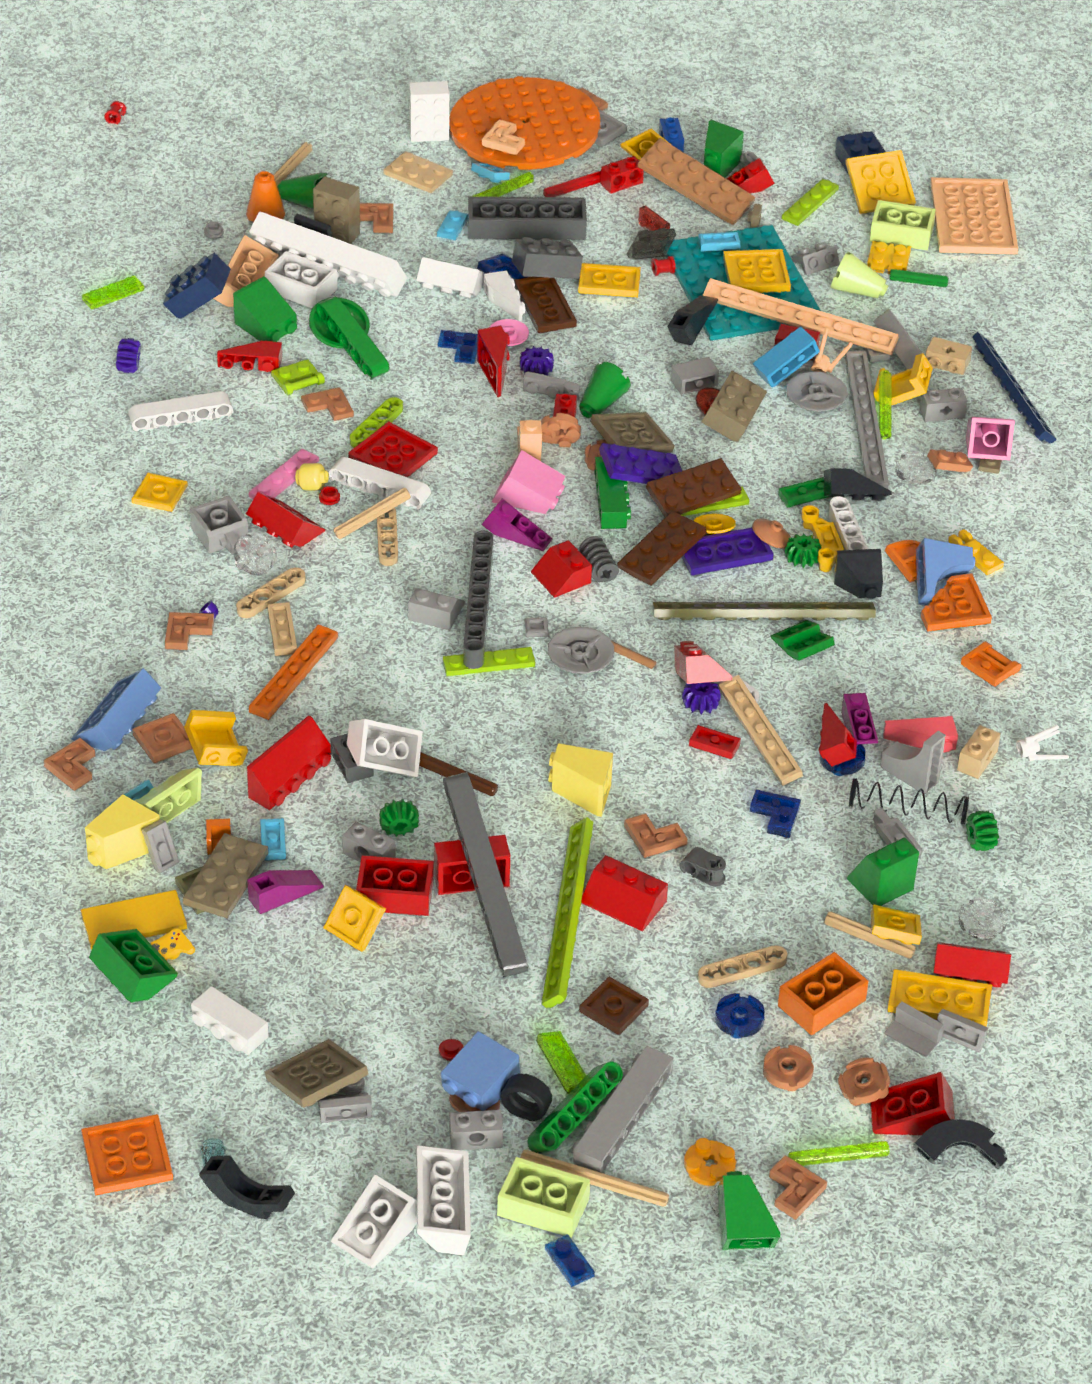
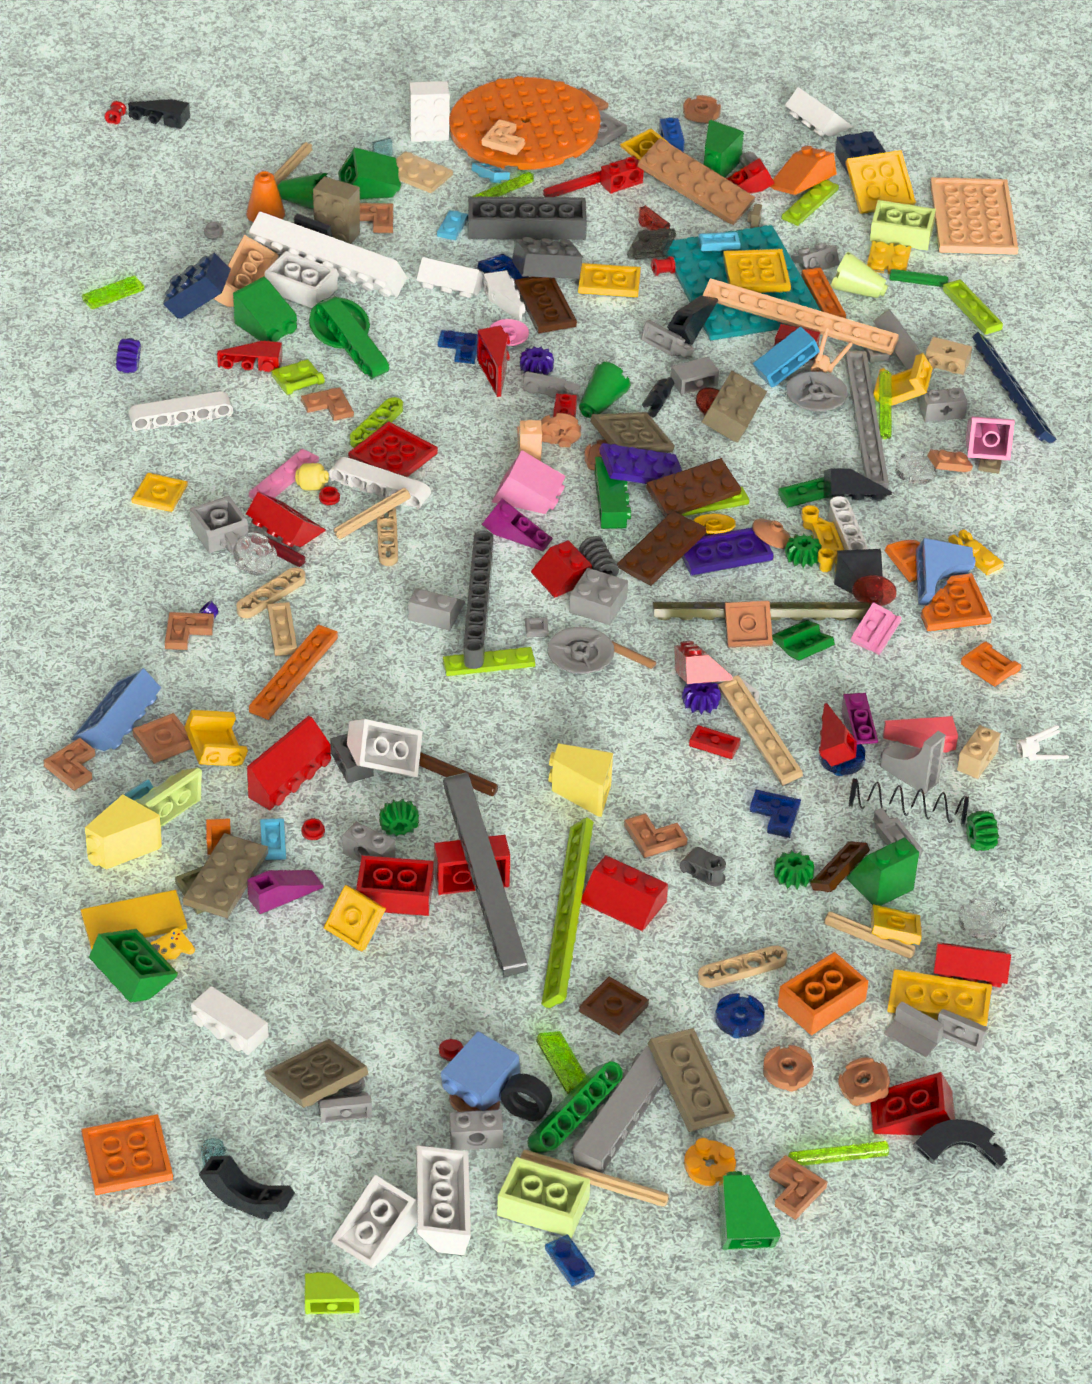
light grey plate [142,819,179,873] -> none
none -> black slope [128,99,190,129]
none -> dark red axle [250,532,306,567]
none -> red plate [301,818,325,840]
none -> lime slope [305,1272,359,1314]
none -> green slope [338,147,401,200]
none -> clear light blue tile [372,137,393,156]
none -> light grey brick [569,568,628,625]
none -> light grey hinge [641,320,694,358]
none -> black hinge [642,377,675,418]
none -> dark tan plate [647,1028,735,1132]
none -> nougat plate [683,95,721,124]
none -> nougat plate [724,601,773,648]
none -> orange slope [770,146,837,195]
none -> green gear [774,850,815,890]
none -> white slope [785,87,853,137]
none -> orange plate [801,267,846,319]
none -> reddish brown plate [810,841,870,892]
none -> bright pink plate [851,603,901,655]
none -> clear red dish [852,575,897,606]
none -> lime plate [943,279,1003,335]

